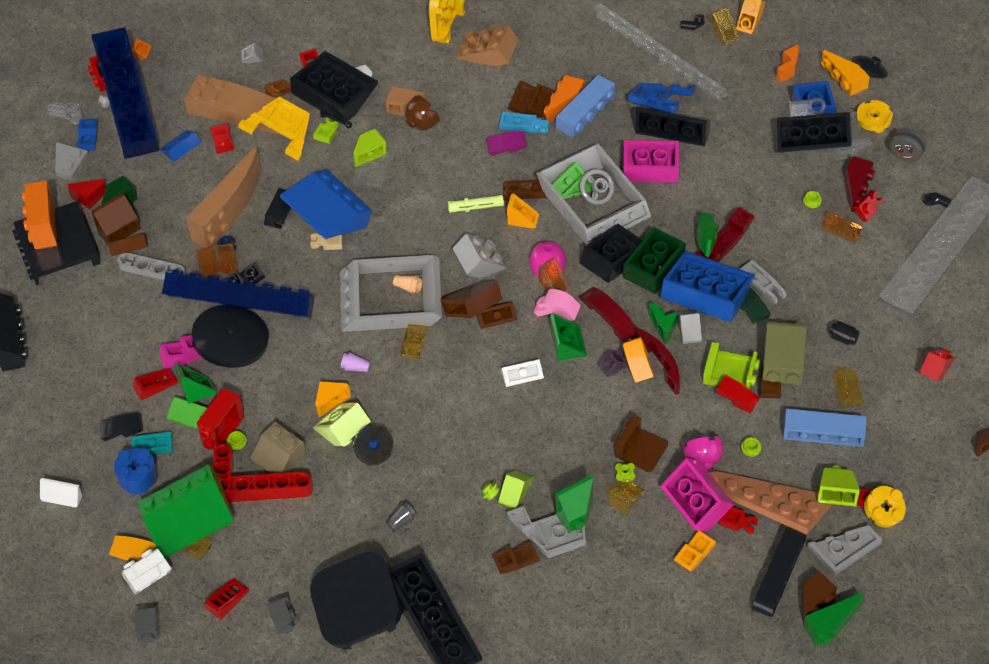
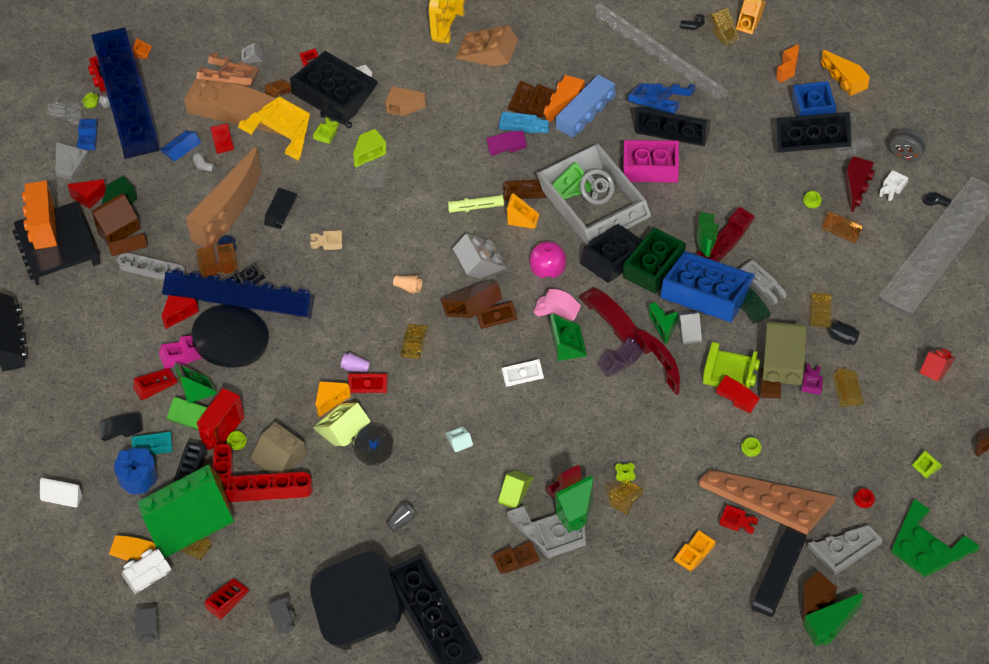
blue slope [280,169,372,239] -> none
light grey window [340,255,442,332] -> none
reddish brown cylinder [405,95,440,131] -> none
lime plate [481,481,500,501] -> none
clear orange slope [539,257,572,293] -> none
reddish brown bracket [614,415,668,472] -> none
light orange slope [623,337,654,383] -> none
dark pink brick [660,458,734,533] -> none
dark pink cylinder [682,436,723,470] -> none
medium blue brick [783,409,867,447] -> none
clear piece [789,98,825,117] -> none
lime torso [817,465,860,506] -> none
red plate [854,190,884,222] -> none
black dish [856,55,888,79] -> none
yellow plate [856,100,893,133] -> none
yellow plate [864,486,906,528] -> none
none -> lime plate [82,92,99,109]
none -> red slope [161,295,199,329]
none -> black slope [174,441,208,481]
none -> light grey arm [193,152,215,172]
none -> nougat wing [196,52,259,86]
none -> red slope [348,374,388,393]
none -> light aqua slope [445,426,473,452]
none -> dark red slope [545,464,581,498]
none -> magenta plate [801,363,823,395]
none -> clear yellow slope [811,293,831,328]
none -> white plate [879,170,909,201]
none -> green wing [891,499,980,577]
none -> lime slope [912,450,943,479]

